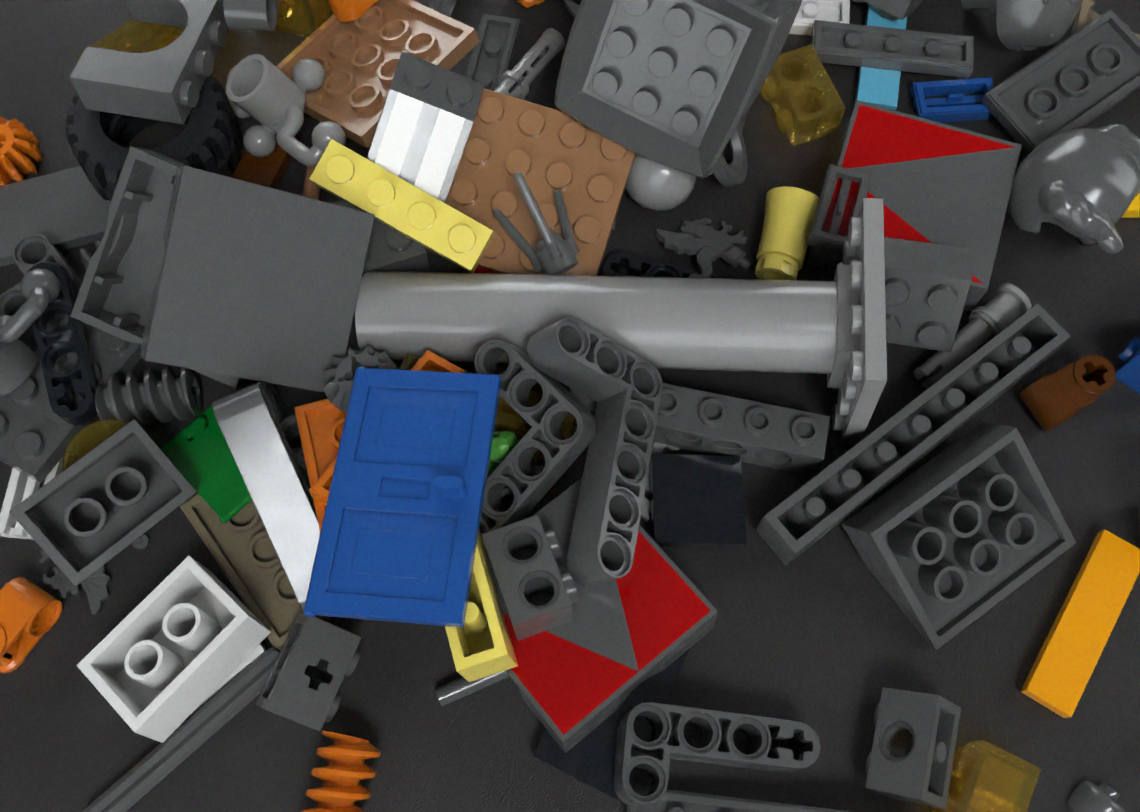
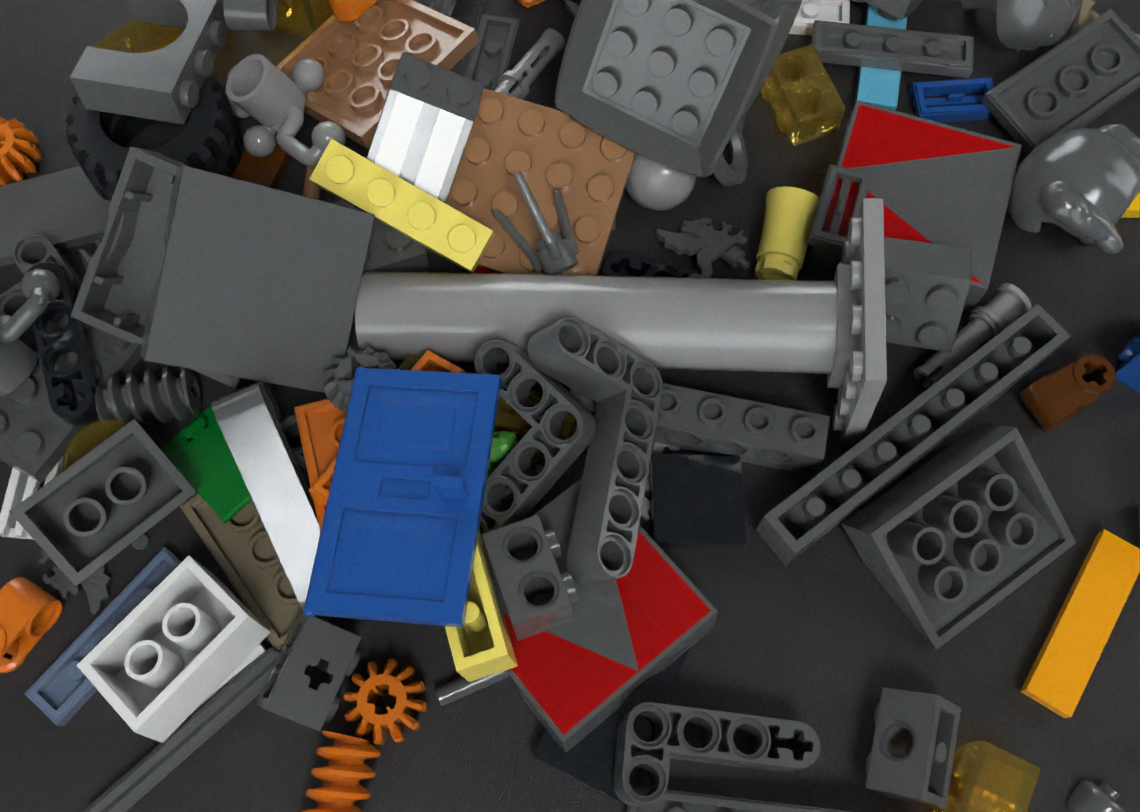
none -> sand blue tile [24,547,182,727]
none -> orange gear [343,659,428,745]

